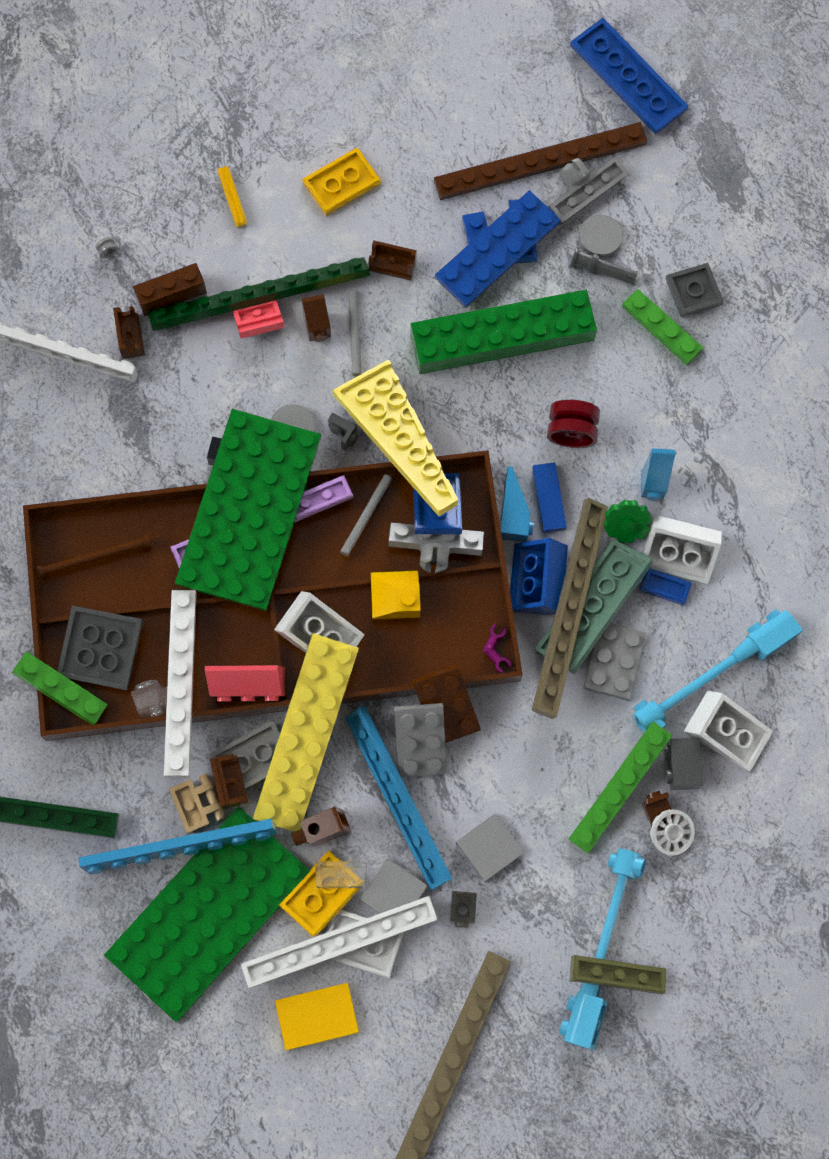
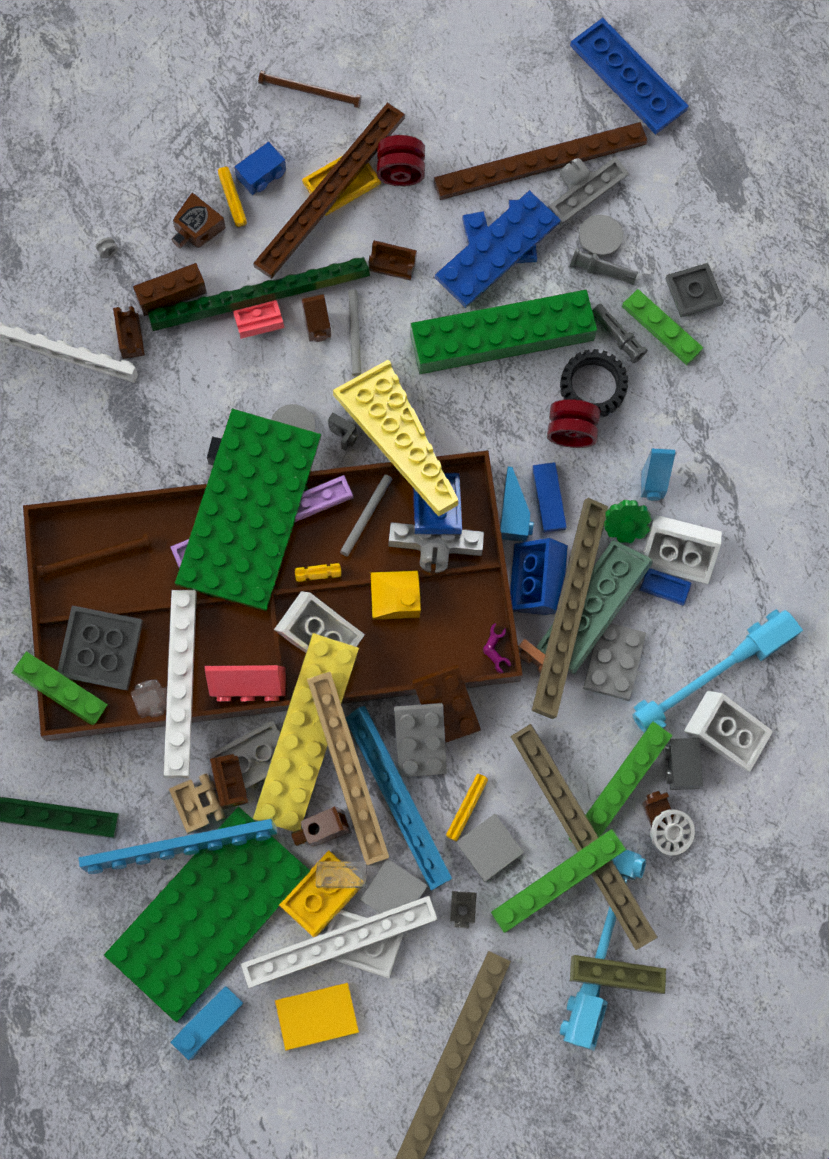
none -> dark azure slope [170,986,244,1060]
none -> reddish brown torso [171,192,226,249]
none -> blue brick [234,142,286,195]
none -> reddish brown plate [253,102,405,279]
none -> reddish brown bar [258,70,362,108]
none -> yellow axle [295,563,341,582]
none -> tan plate [307,671,389,865]
none -> dark red wheel [377,135,425,187]
none -> yellow axle [446,774,488,841]
none -> bright green plate [491,829,627,933]
none -> dark tan plate [510,724,658,950]
none -> nougat plate [518,639,545,673]
none -> black tyre [560,349,628,417]
none -> dark grey pin [592,303,648,363]

